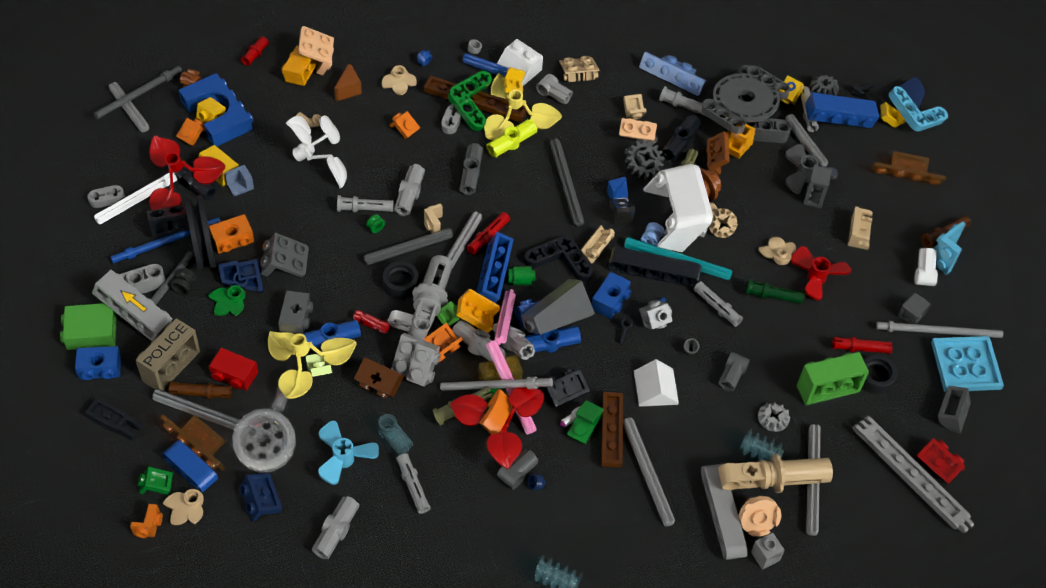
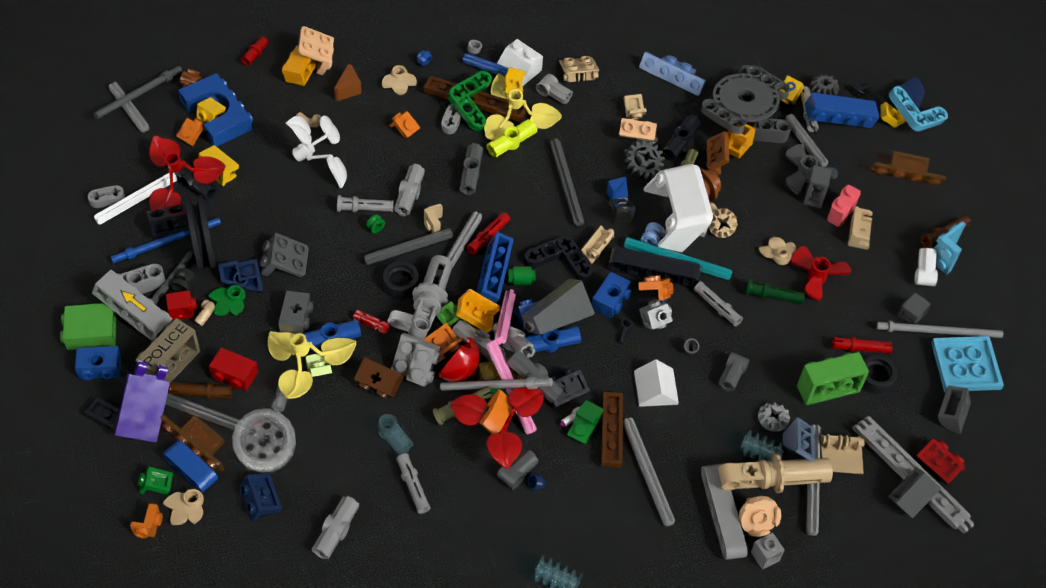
orange brick [209,214,254,254] -> none
sand blue panel [224,165,254,196] -> none
medium azure piece [318,421,379,485] -> none
light grey pin [659,86,712,117] -> none
none -> dark purple tile [114,360,170,442]
none -> red brick [166,290,197,321]
none -> tan arm [194,300,215,326]
none -> red cylinder [438,337,480,382]
none -> dark grey piece [507,350,563,404]
none -> orange bracket [639,275,673,301]
none -> sand blue slope [783,417,815,462]
none -> tan hinge [820,434,864,474]
none -> coral brick [827,185,860,227]
none -> dark grey brick [888,466,941,518]

